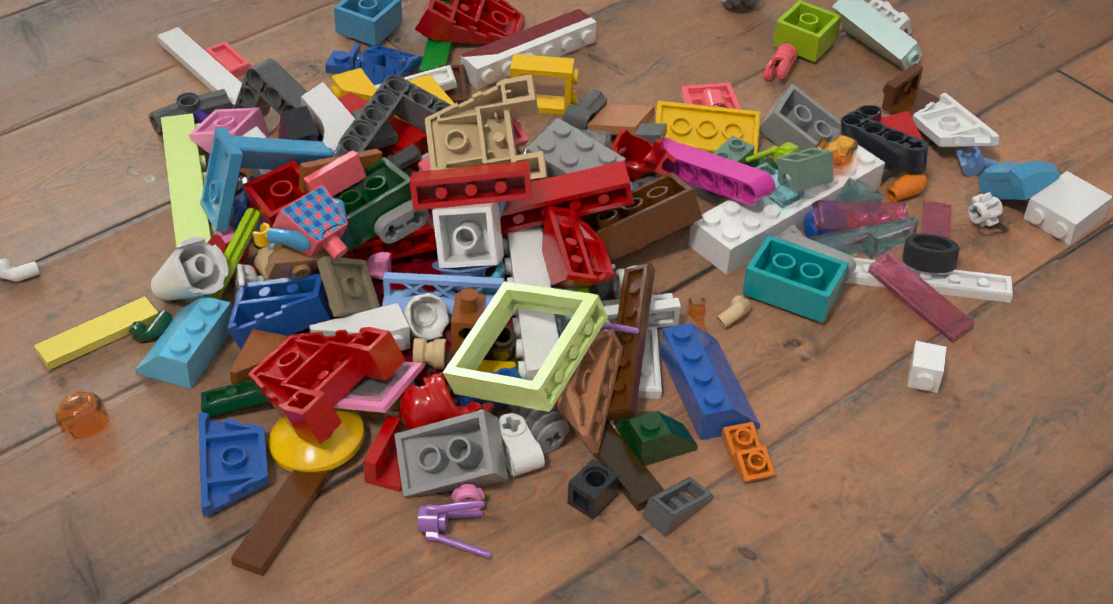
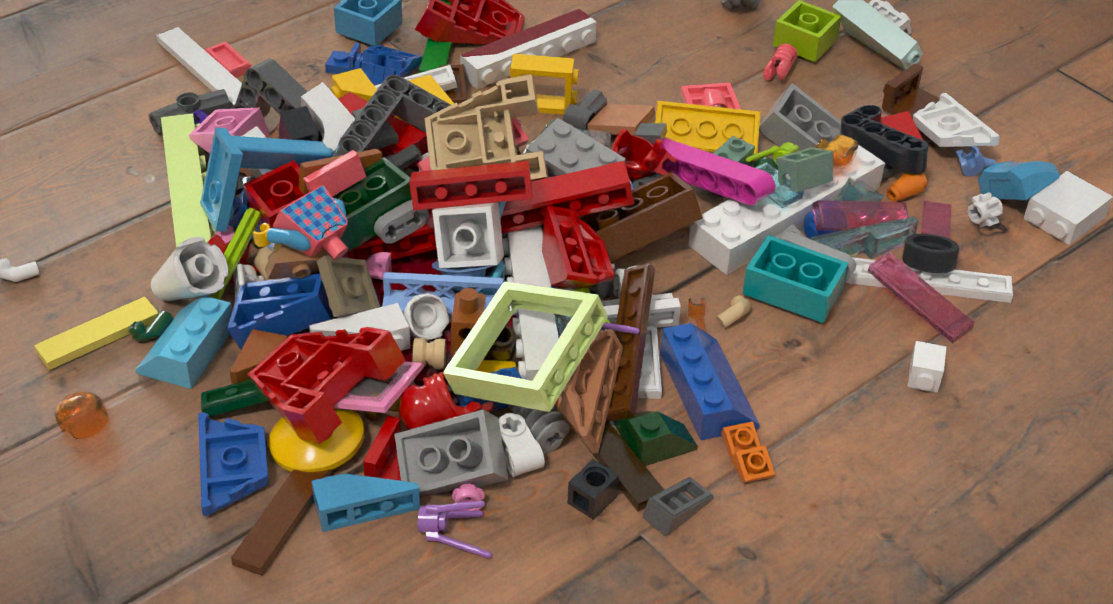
none -> dark azure slope [311,473,420,532]

